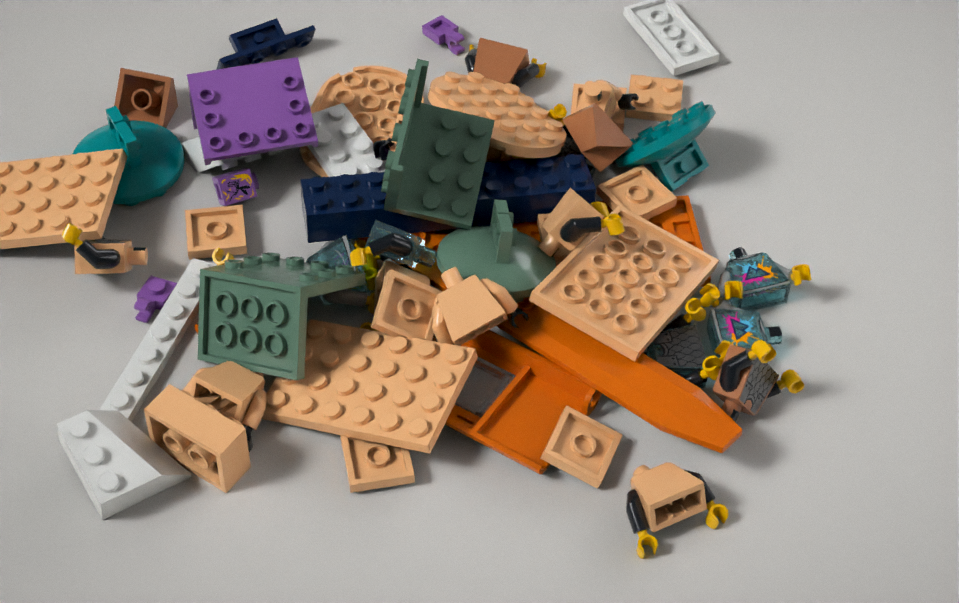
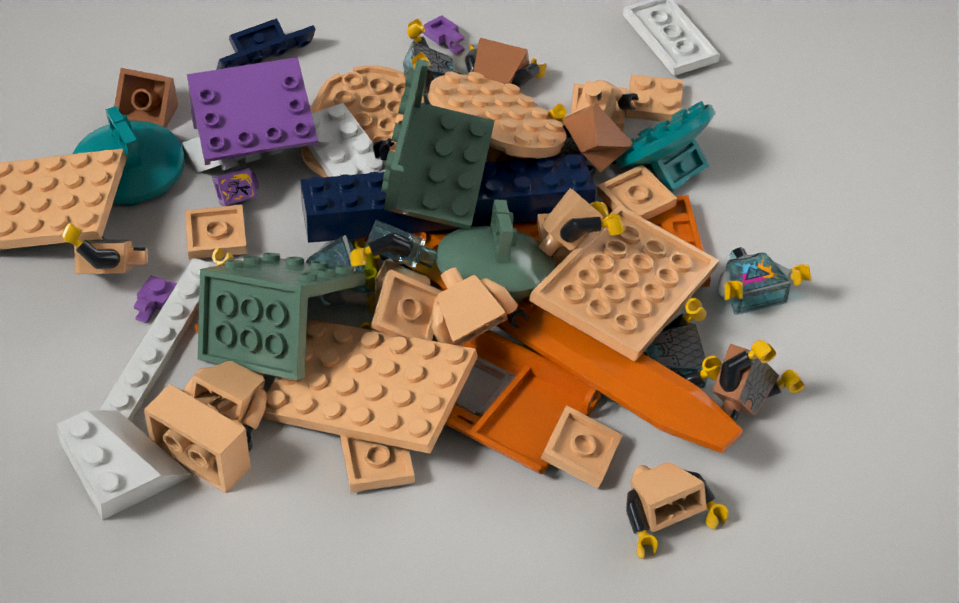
torso [700,283,782,369] -> none
none -> torso [403,19,465,94]

